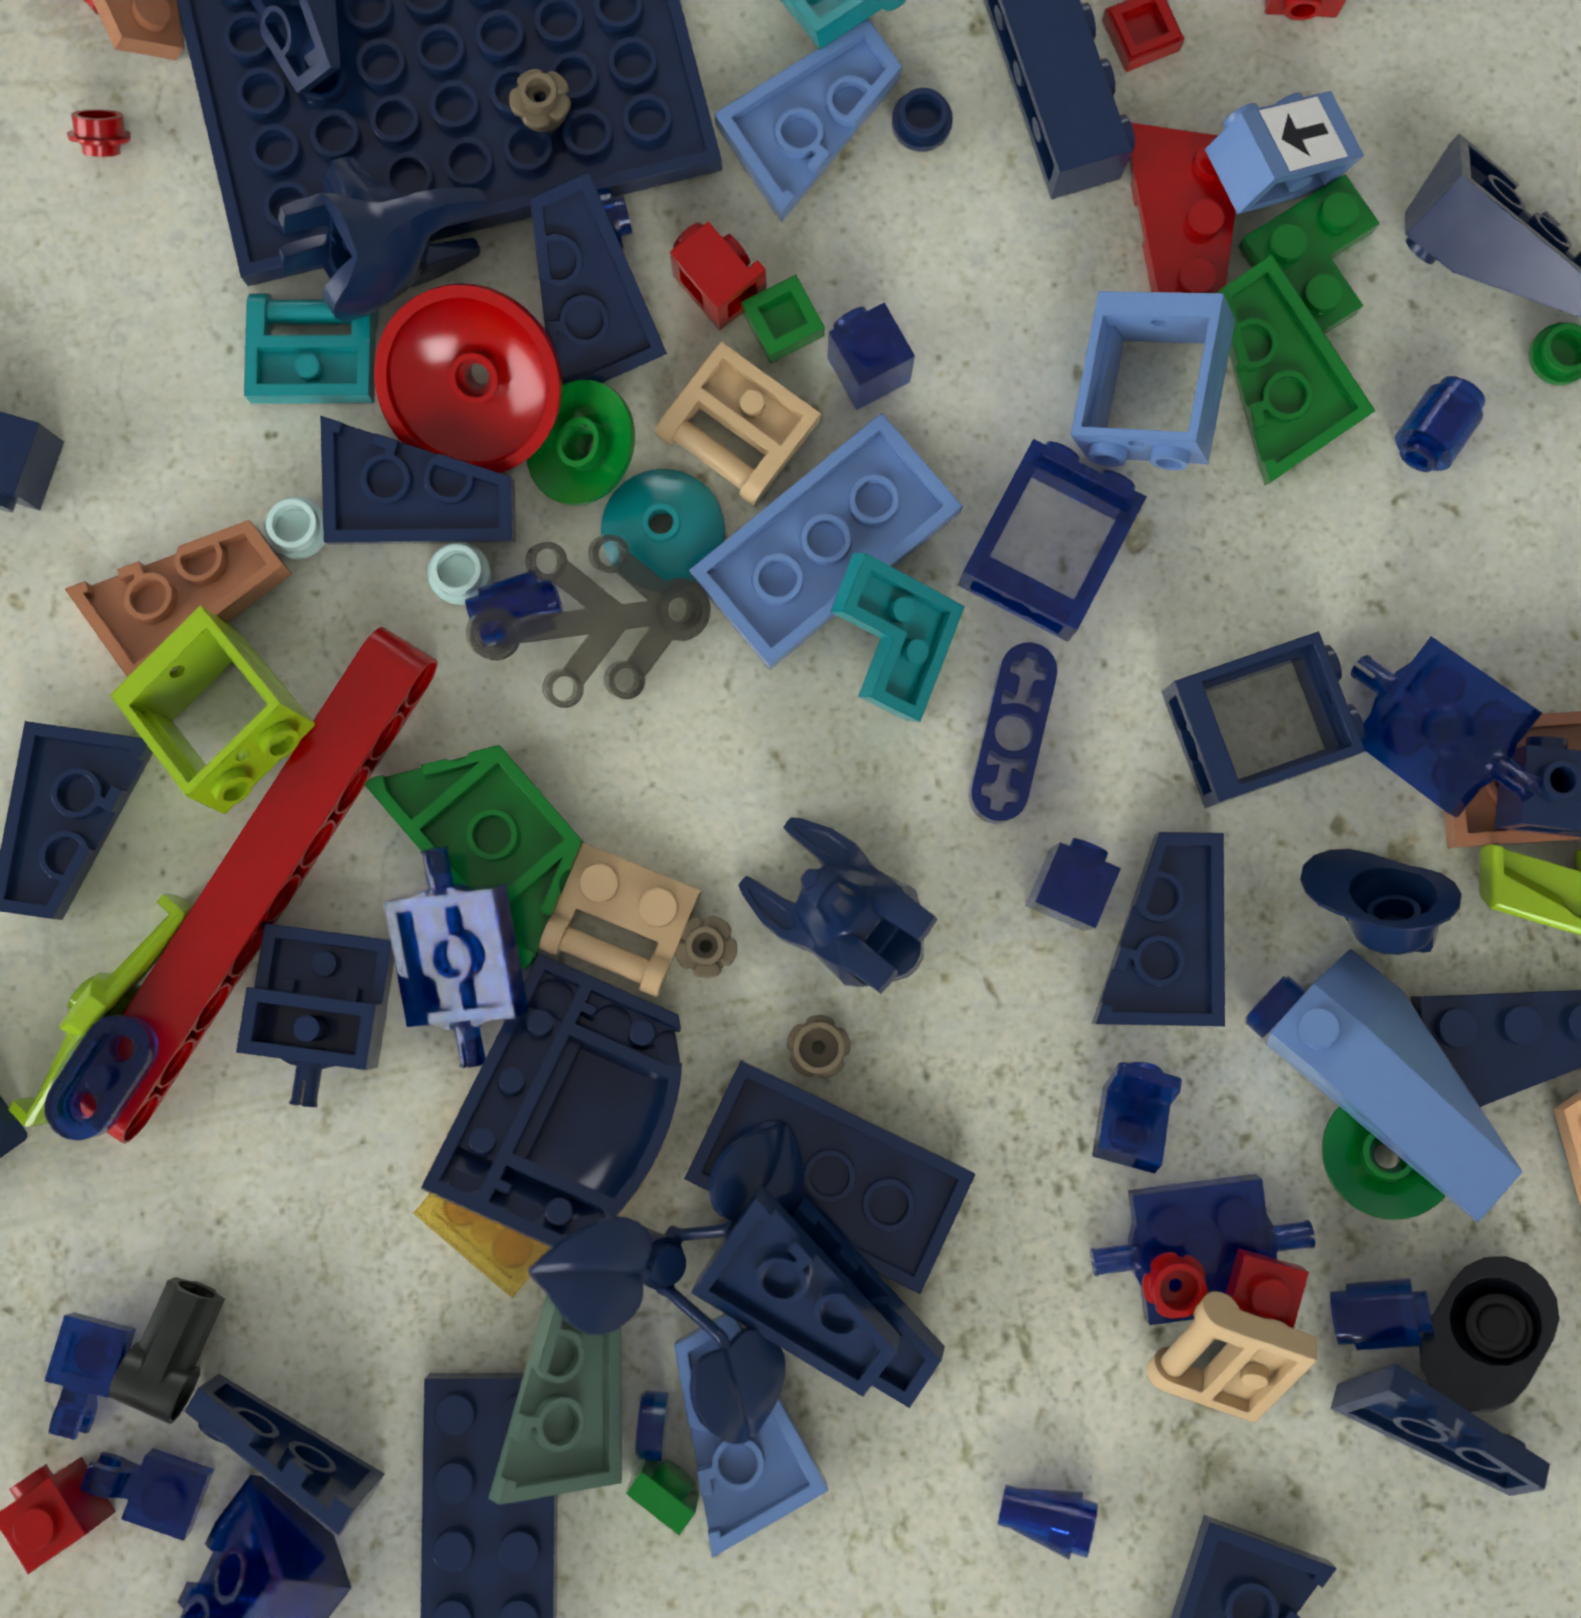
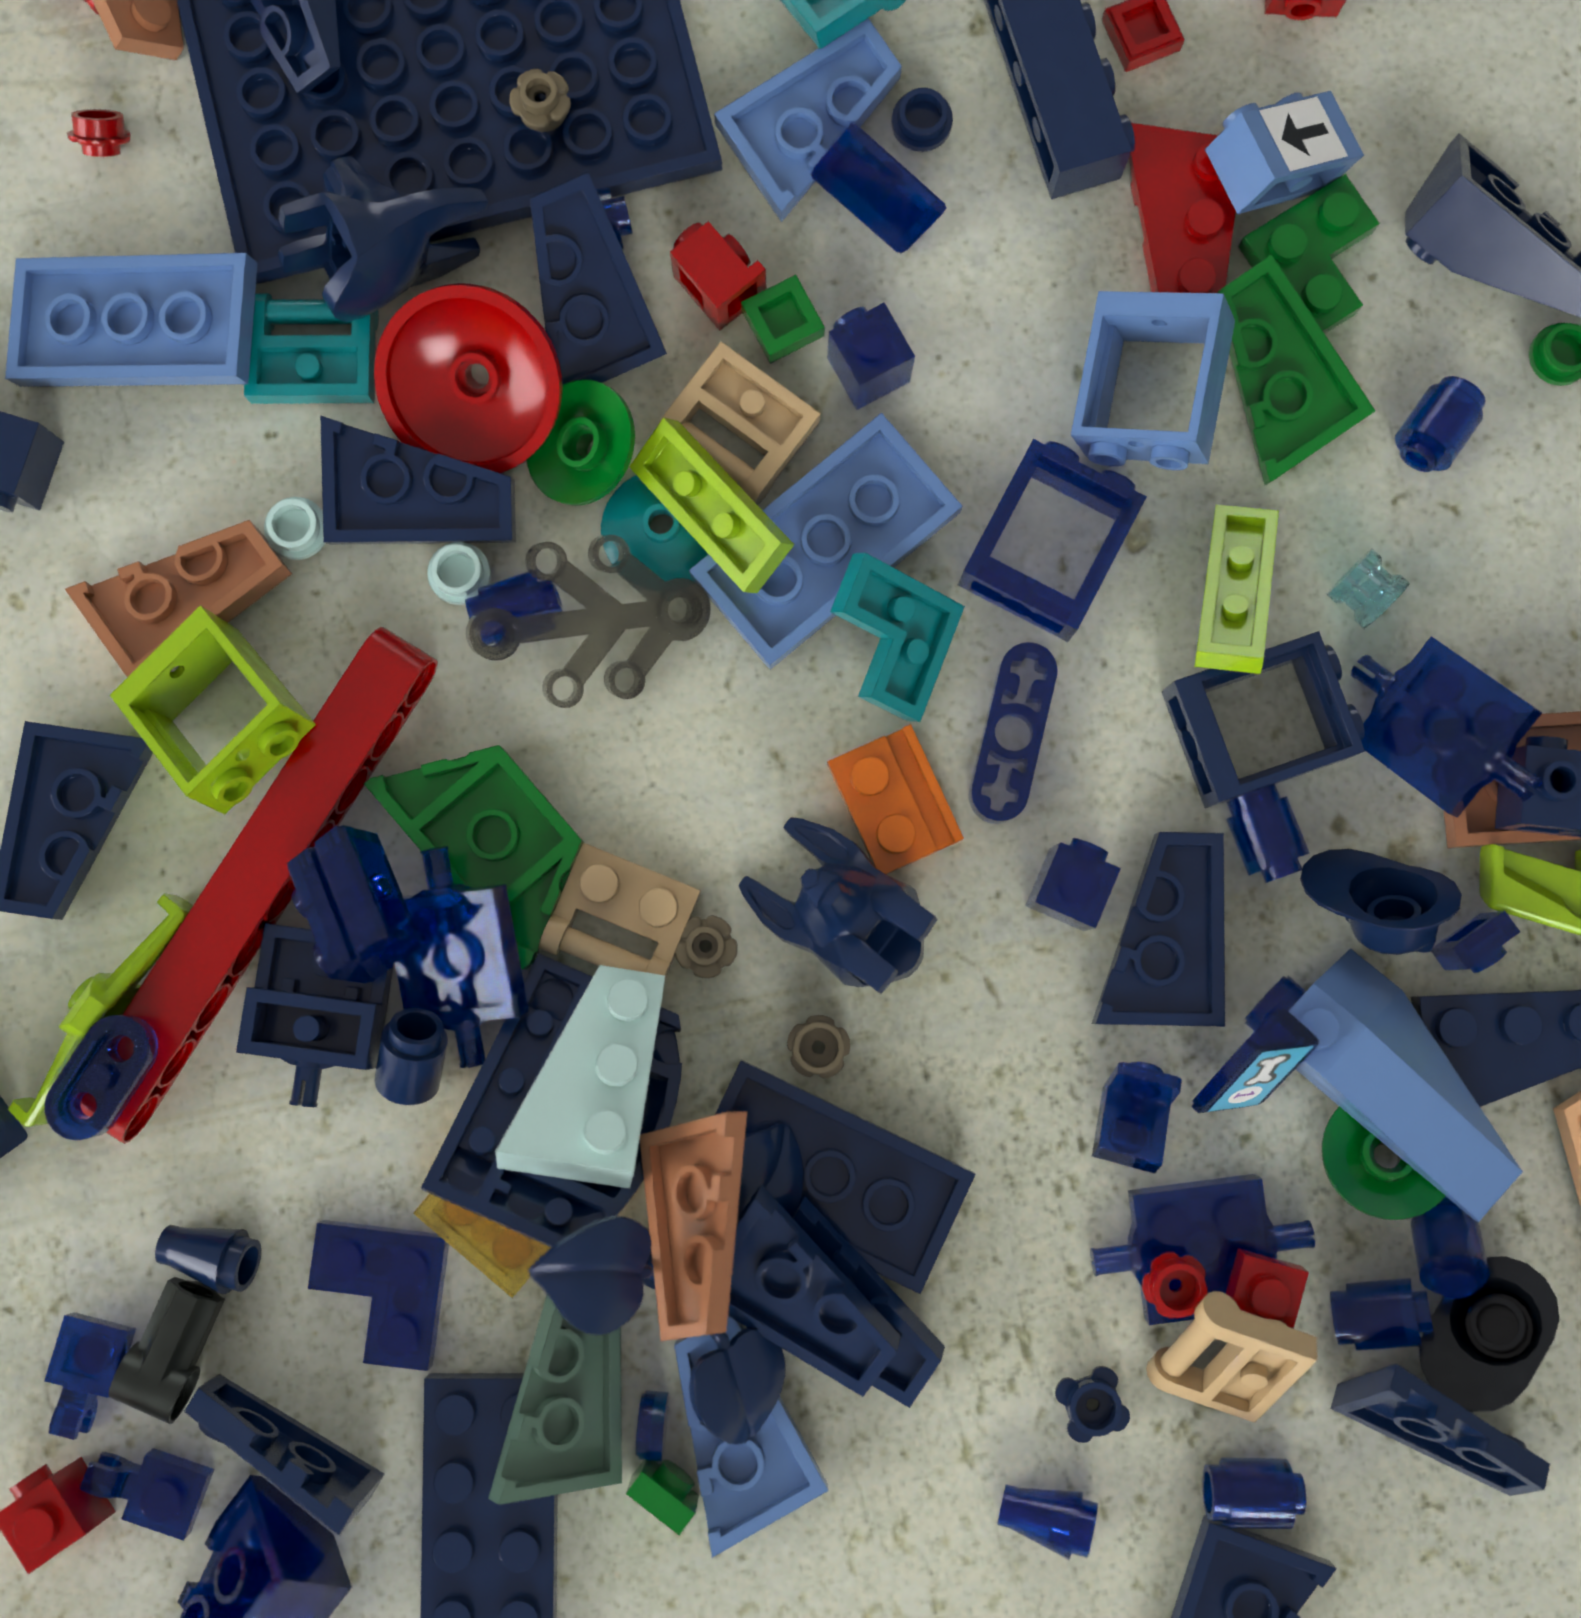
none -> medium blue plate [5,253,258,387]
none -> dark blue cone [155,1225,261,1295]
none -> clear blue brick [287,825,422,984]
none -> clear blue plate [308,1220,450,1371]
none -> dark blue brick [374,1008,448,1105]
none -> light aqua wedge [495,965,666,1189]
none -> lime plate [629,417,795,593]
none -> nougat wing [640,1112,747,1341]
none -> clear blue slope [810,123,947,254]
none -> orange plate [827,724,964,874]
none -> dark blue plate [1055,1366,1130,1443]
none -> slope [1191,1008,1319,1113]
none -> lime plate [1194,504,1279,674]
none -> clear blue brick [1202,1457,1306,1529]
none -> clear blue brick [1226,784,1310,883]
none -> clear light blue wheel [1327,549,1410,629]
none -> clear blue brick [1410,1196,1490,1298]
none -> clear blue plate [1431,911,1520,973]

